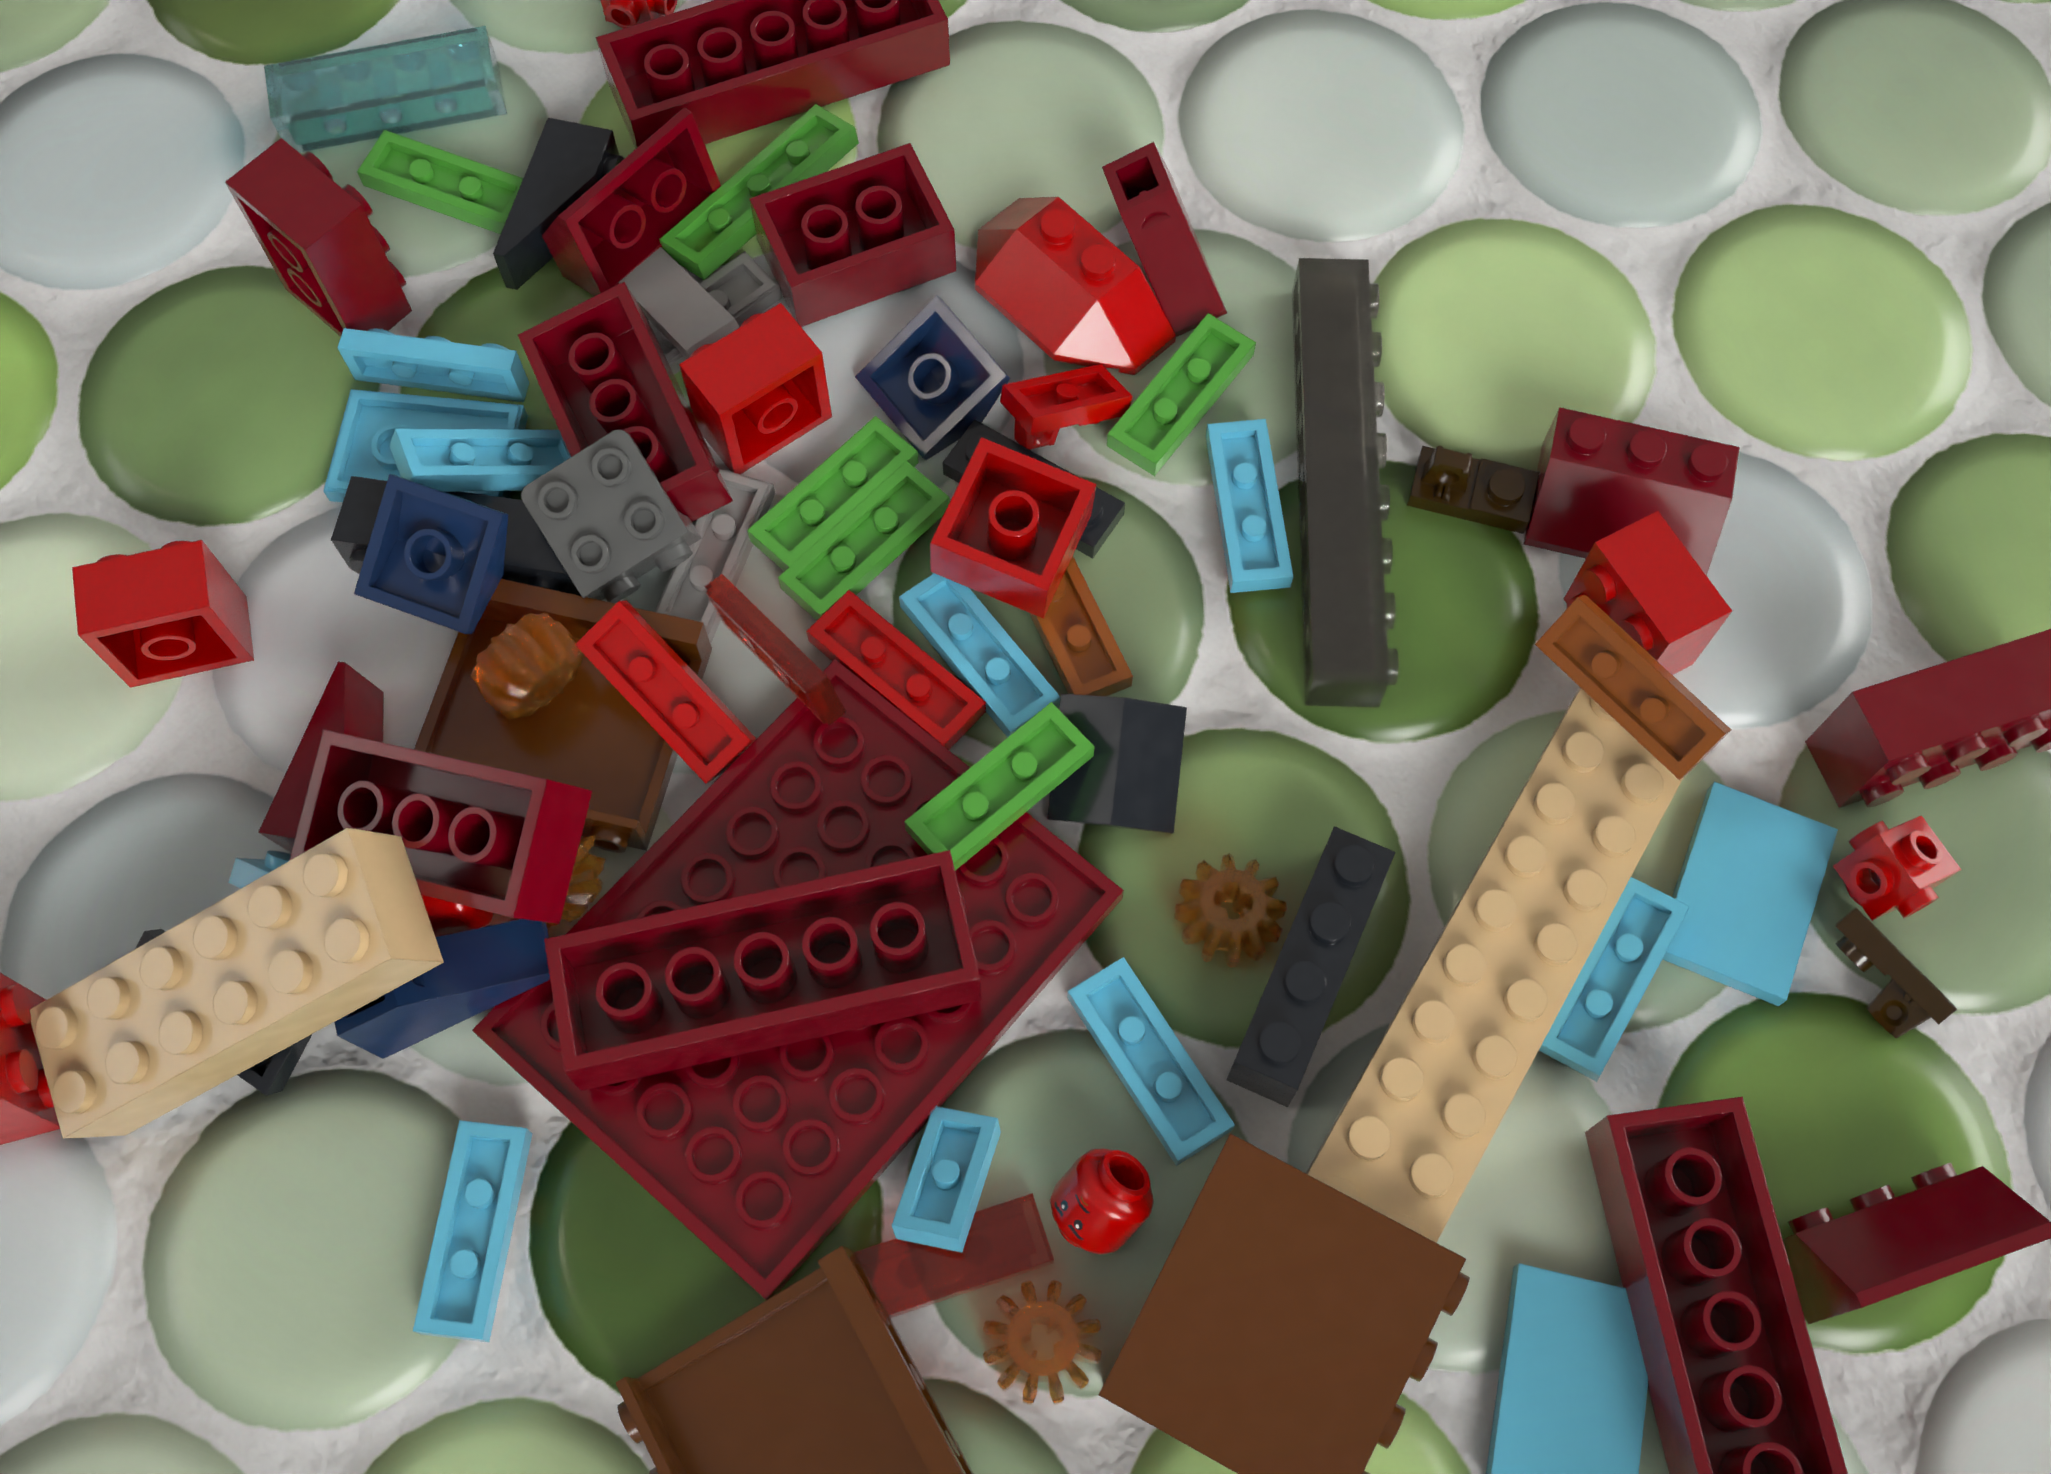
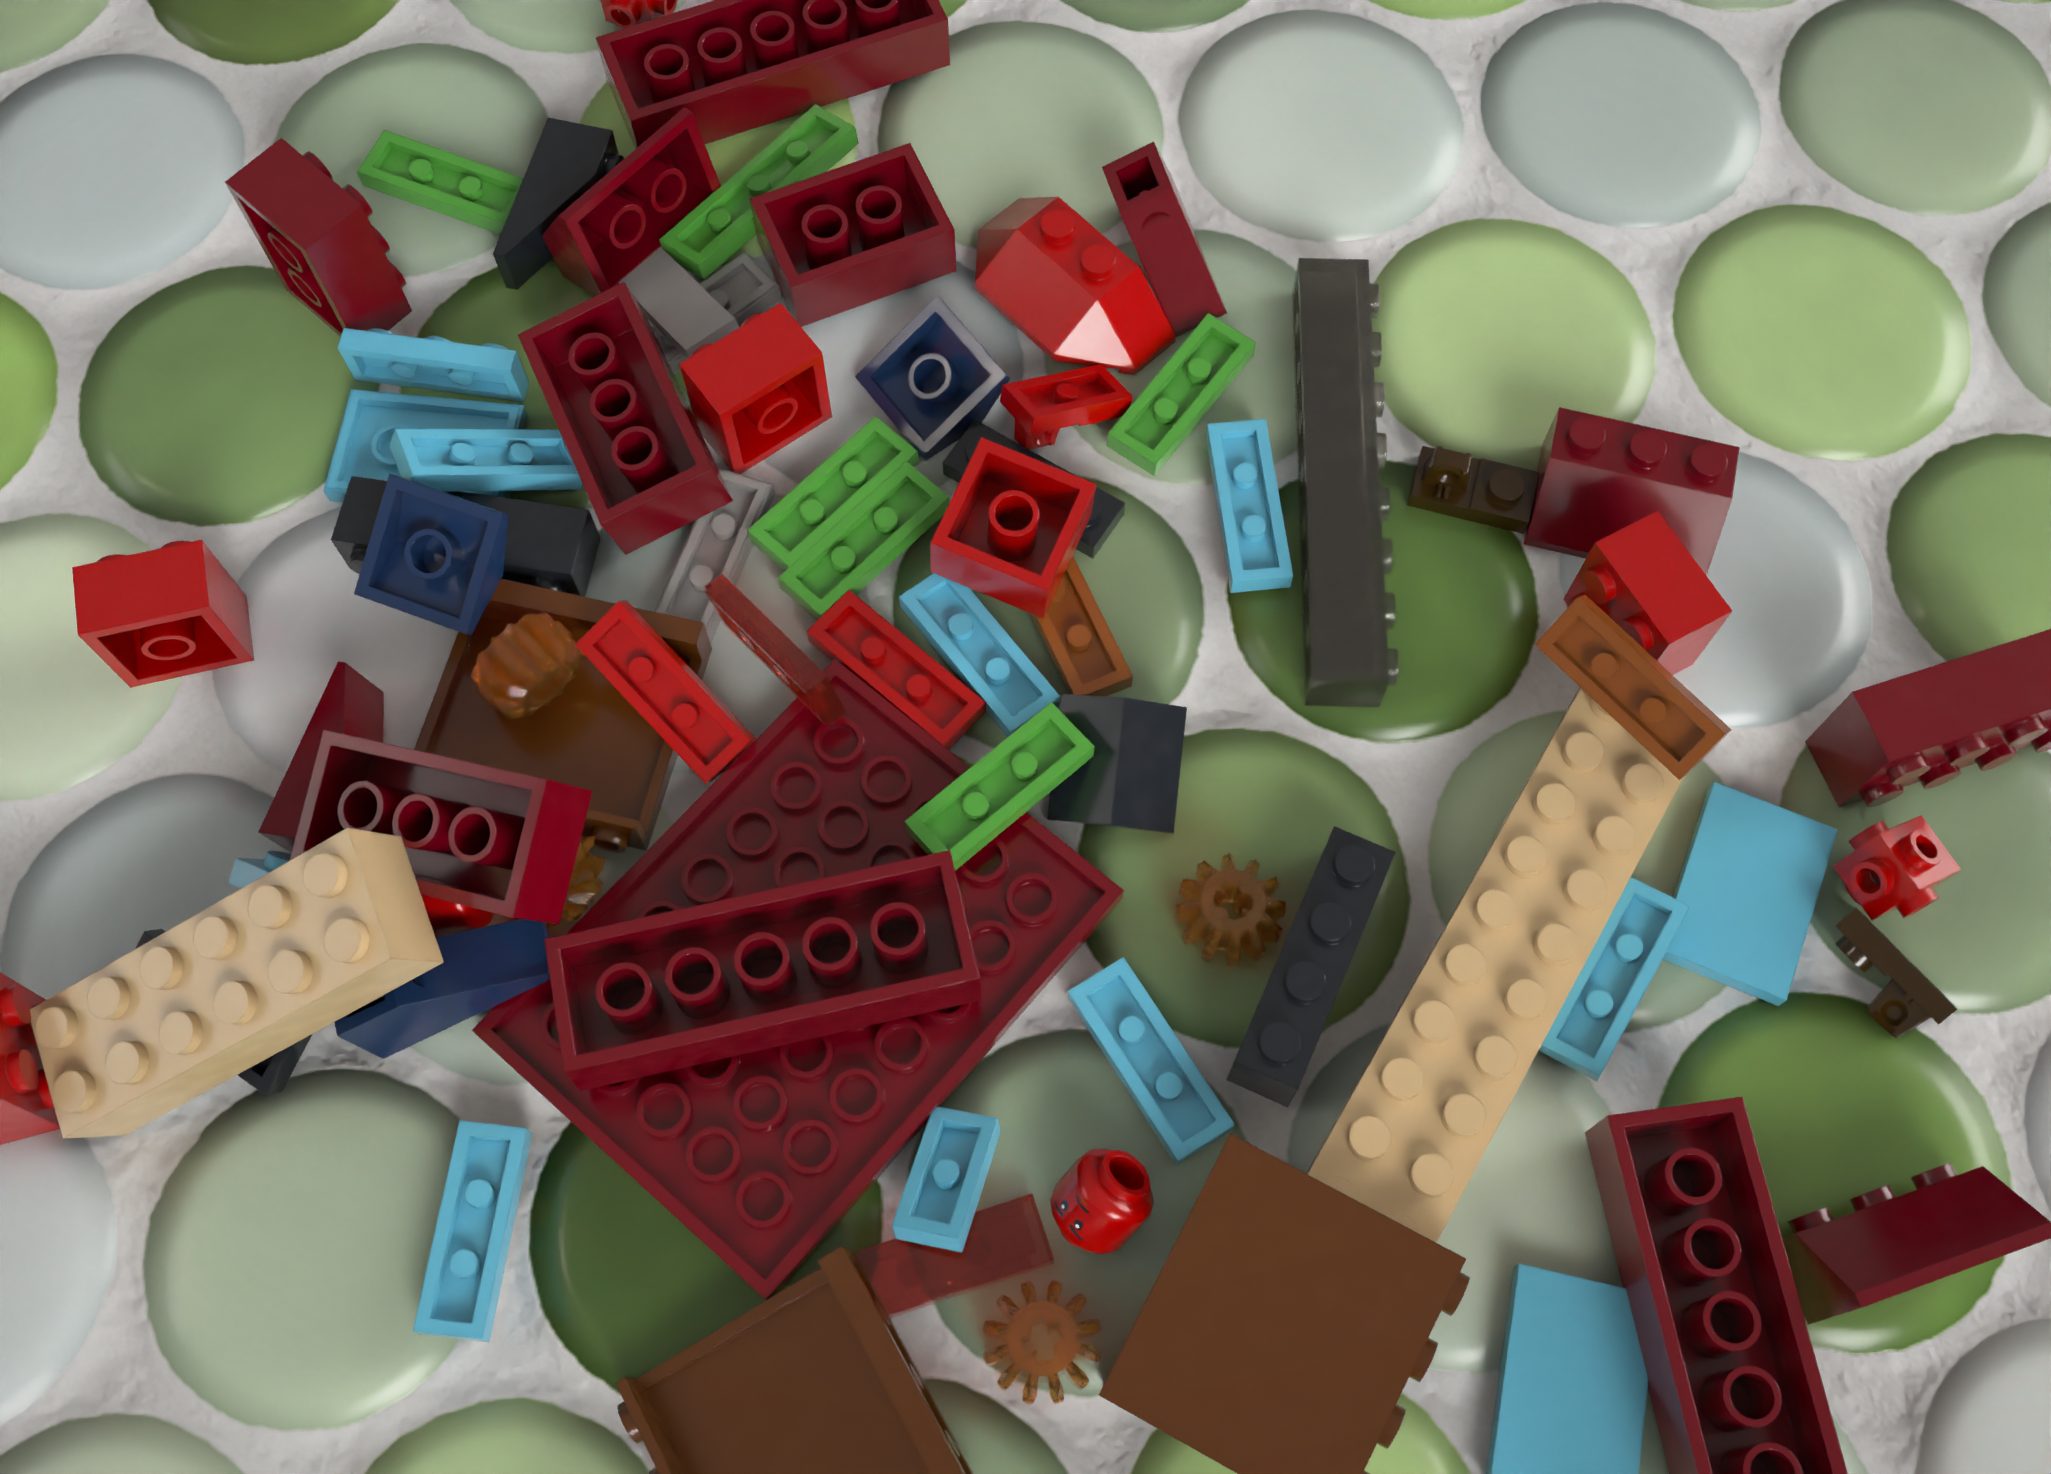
clear light blue brick [264,26,507,153] -> none
dark grey bracket [521,430,701,603] -> none

